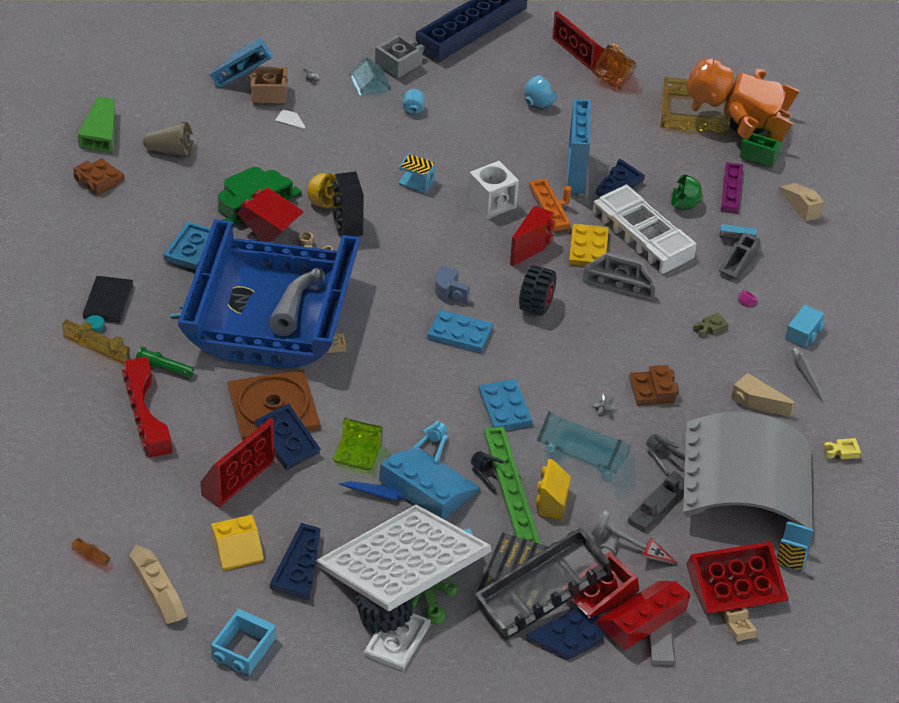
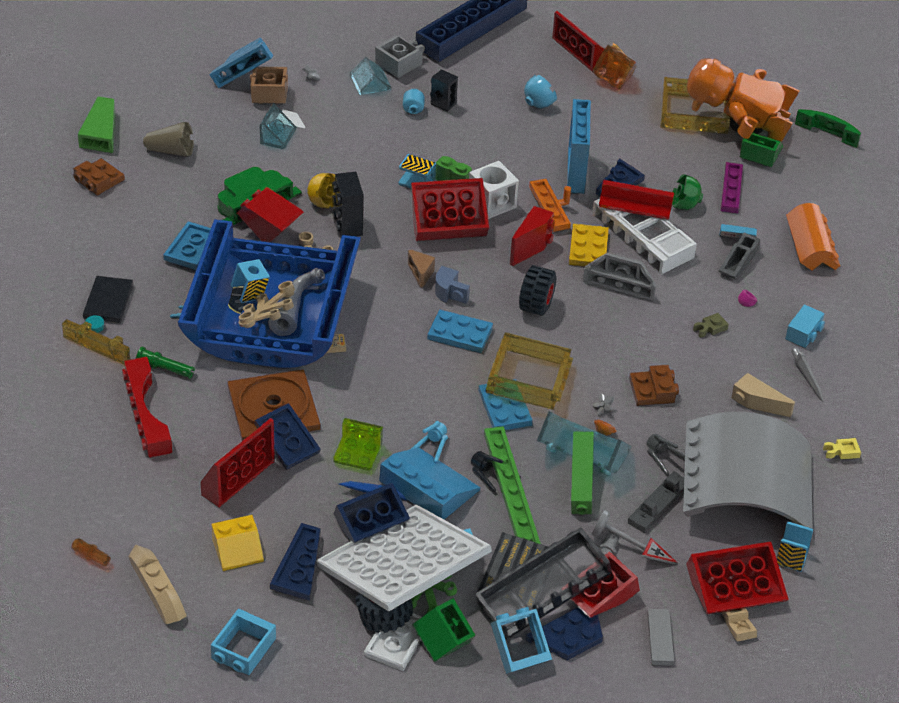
yellow slope [535,459,571,520] -> none
red slope [596,581,691,650] -> none
tan slope [779,183,824,222] -> none
none -> medium azure piece [231,259,270,303]
none -> tan plant [238,281,295,328]
none -> clear light blue slope [260,103,297,149]
none -> dark blue slope [333,483,410,543]
none -> medium nougat slope [408,250,435,288]
none -> red slope [411,178,490,241]
none -> green slope [412,598,476,662]
none -> black brick [430,69,458,112]
none -> bright green brick [435,156,472,181]
none -> clear yellow window [486,332,573,410]
none -> medium azure window [491,607,552,674]
none -> bright green slope [571,431,594,515]
none -> orange animal [594,419,617,436]
none -> red panel [599,180,674,220]
none -> orange brick [786,203,840,271]
none -> green slope [795,109,861,148]

